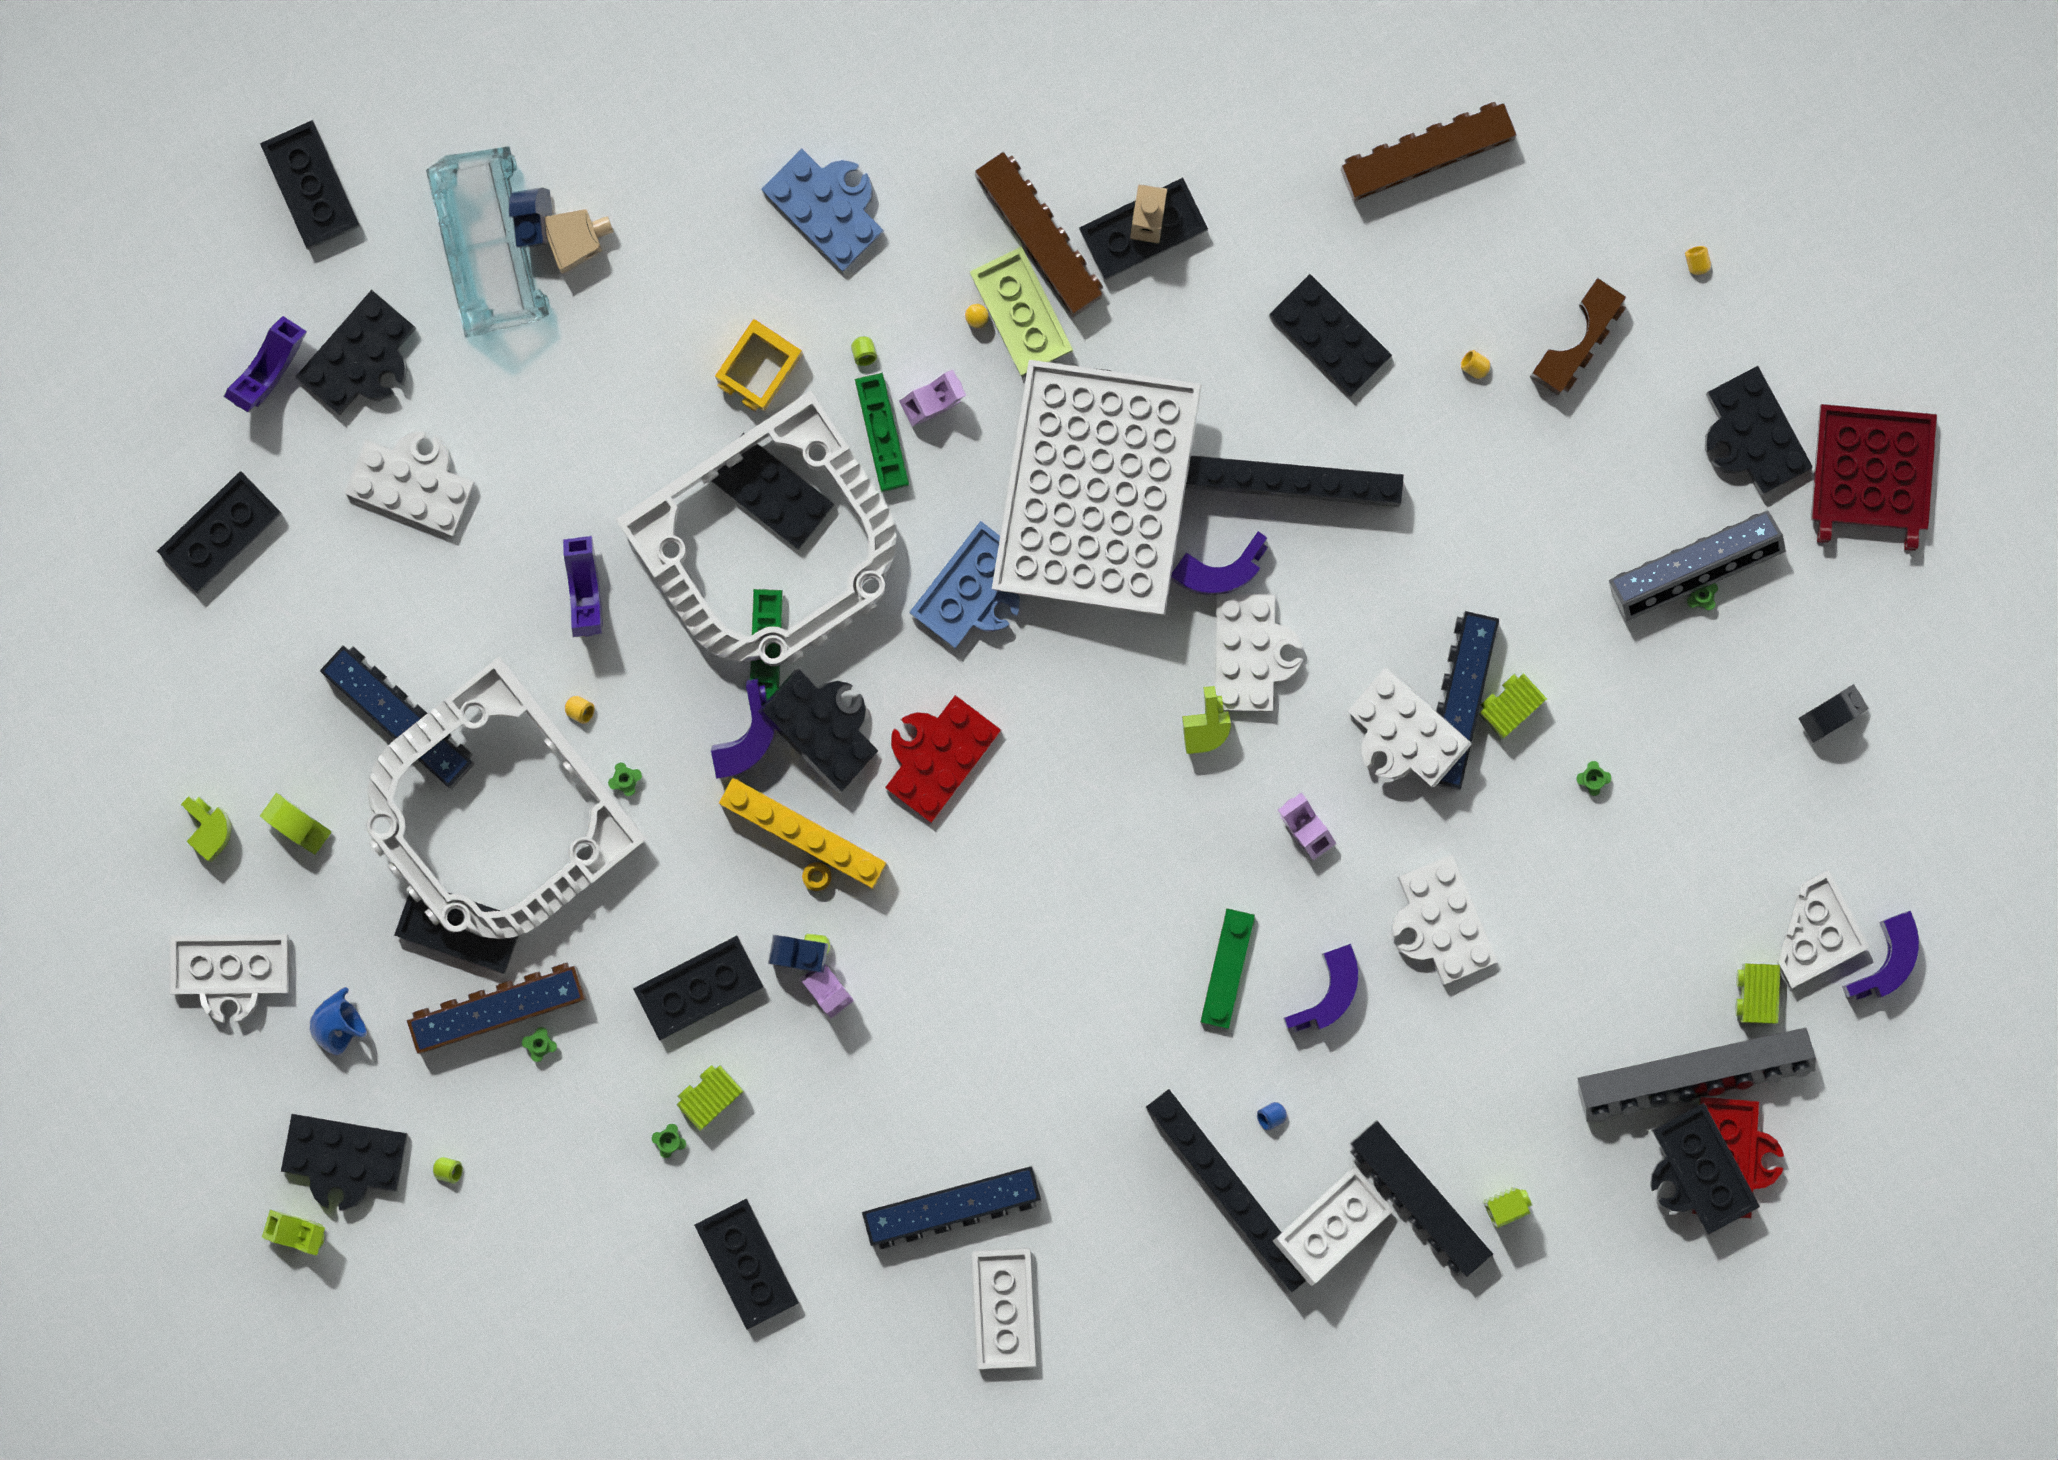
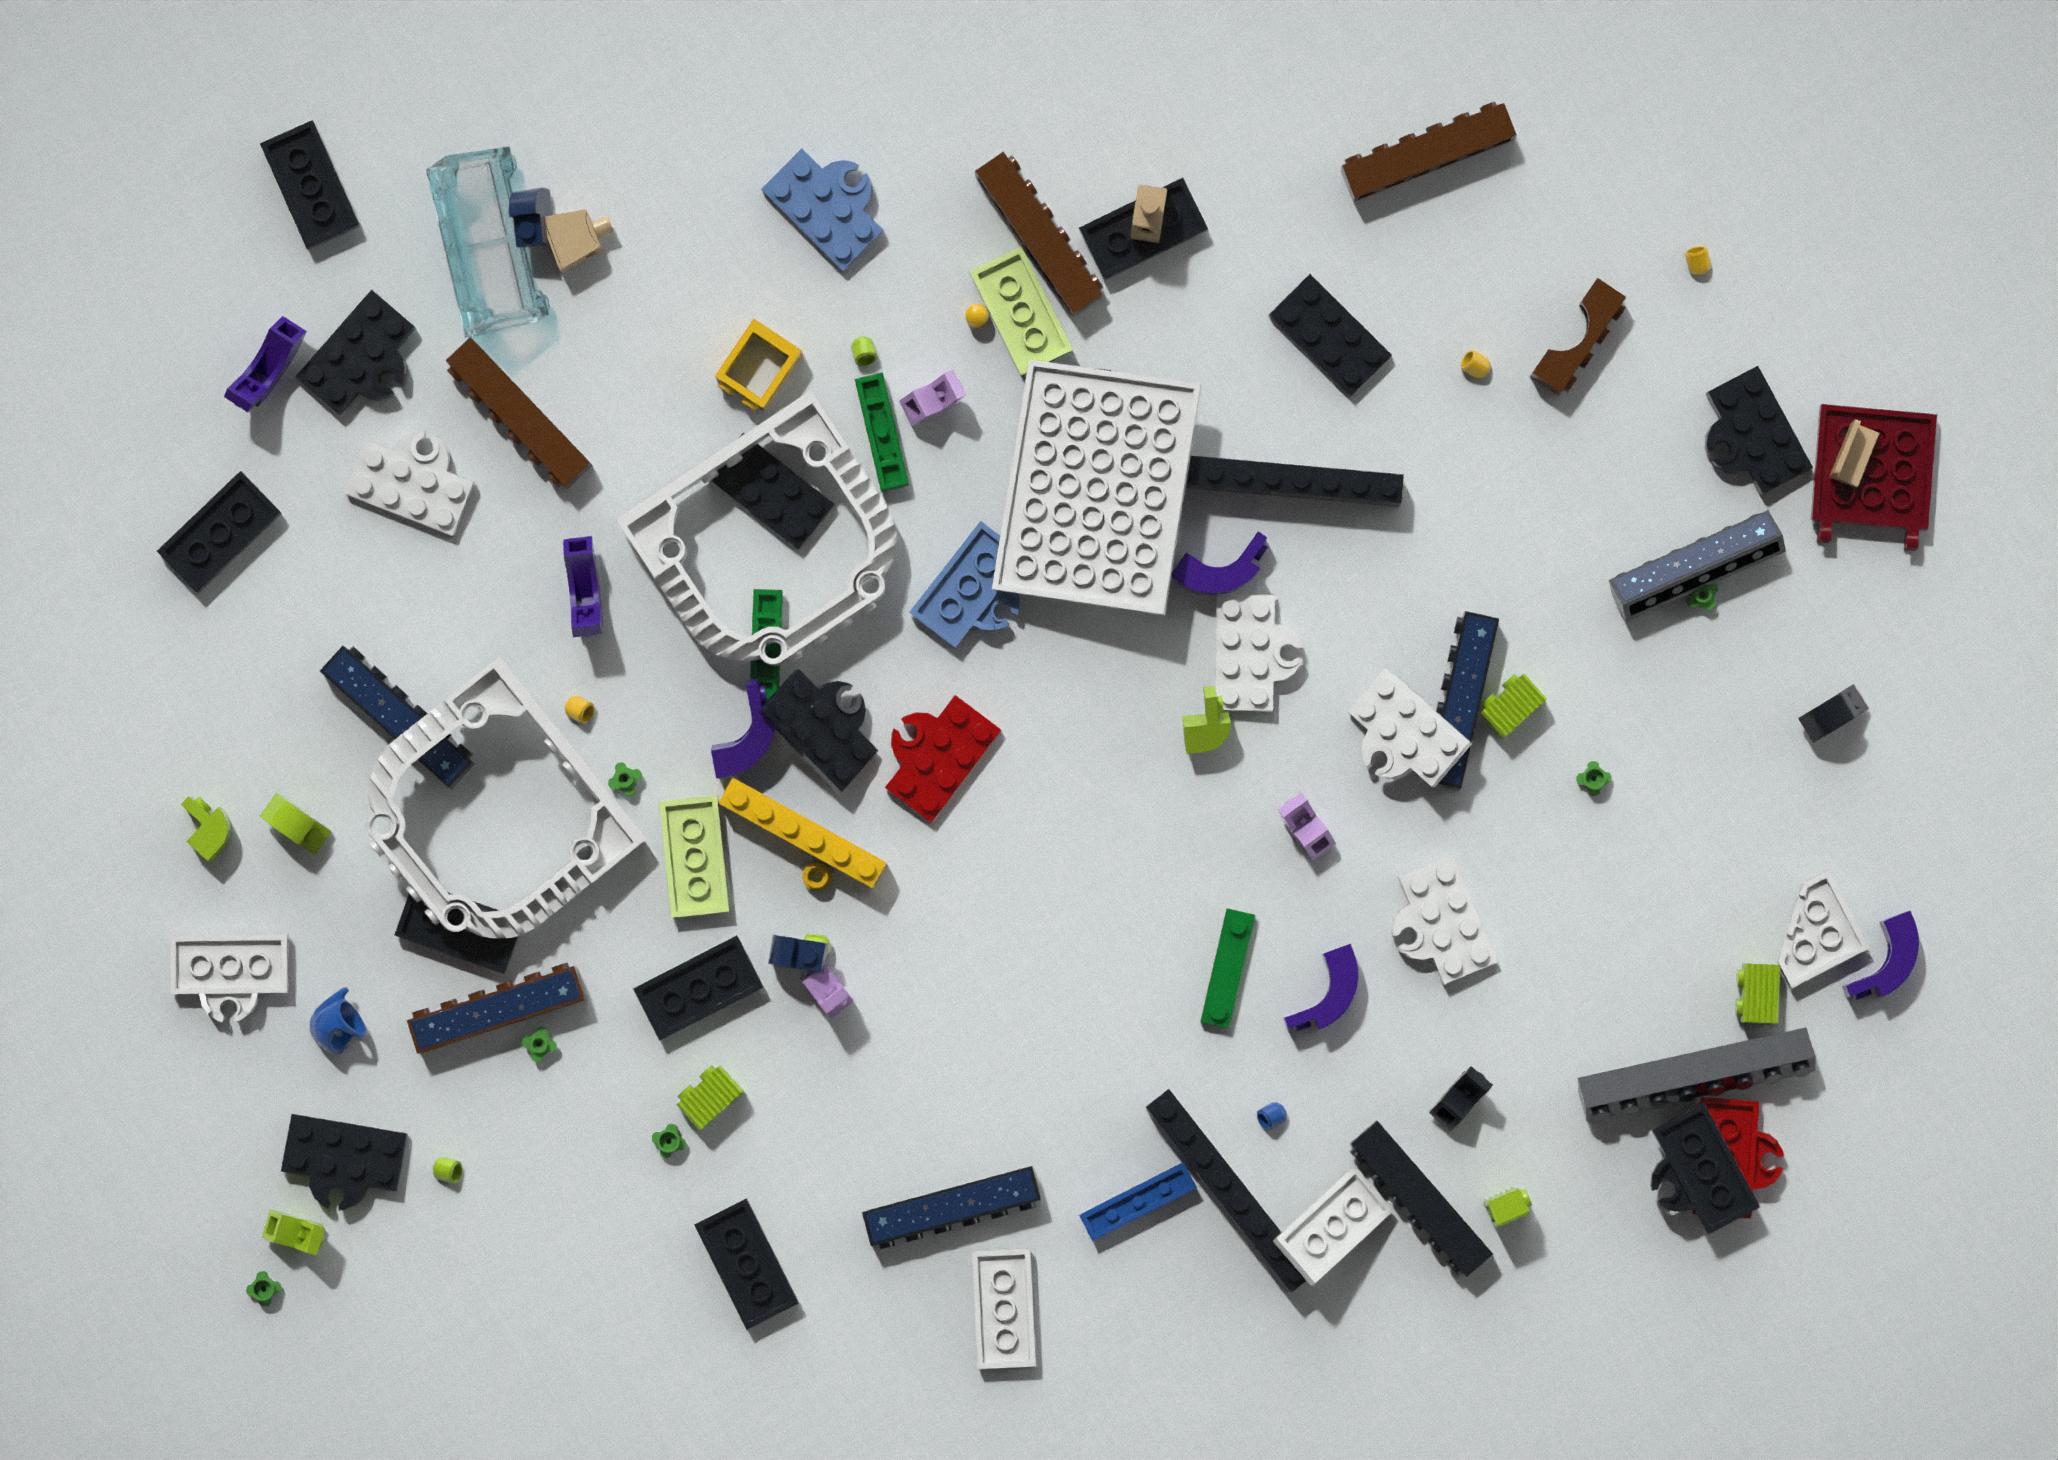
none -> bright green plate [246,1271,282,1306]
none -> reddish brown brick [445,337,593,489]
none -> yellowish green plate [659,796,730,918]
none -> blue plate [1079,1162,1197,1241]
none -> black brick [1429,1066,1493,1132]
none -> tan panel [1829,419,1879,488]

